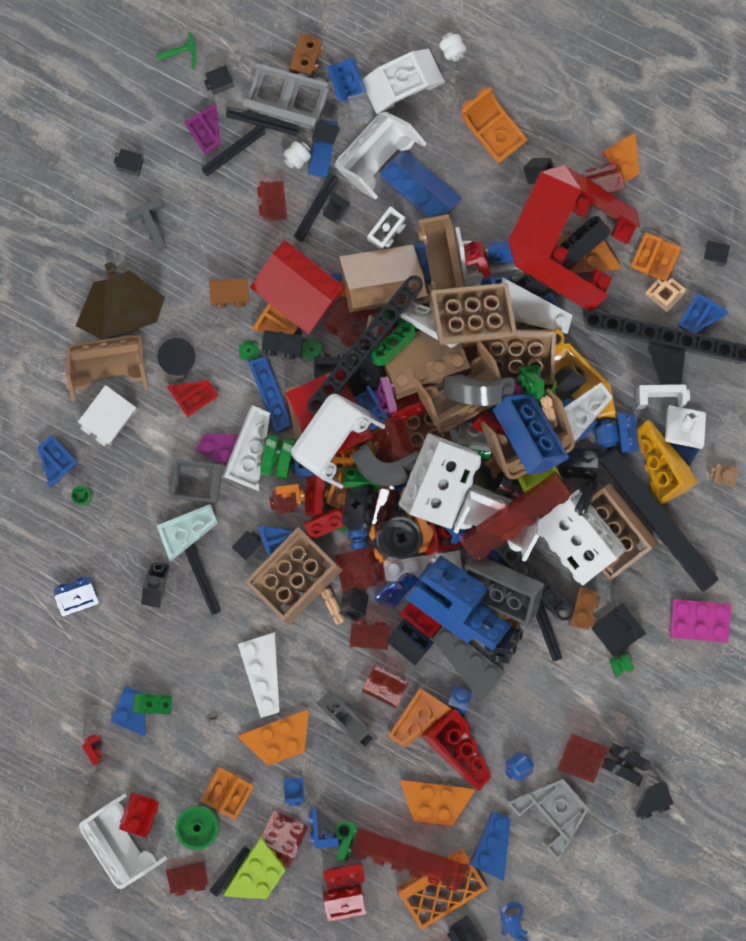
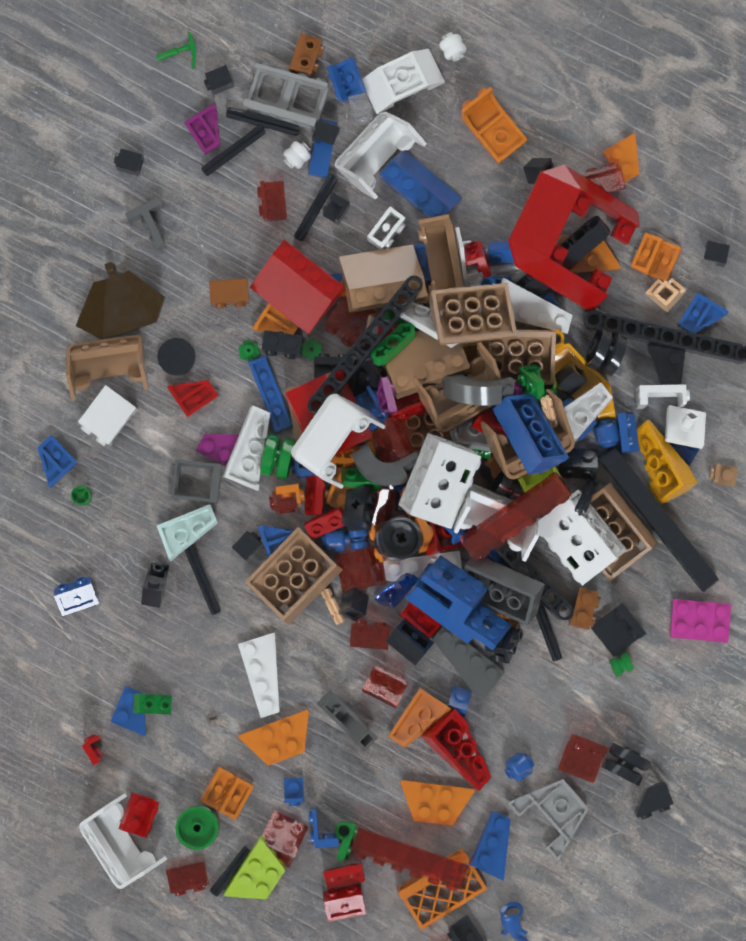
none -> blue head [322,527,349,552]
none -> black wheel [585,327,628,376]

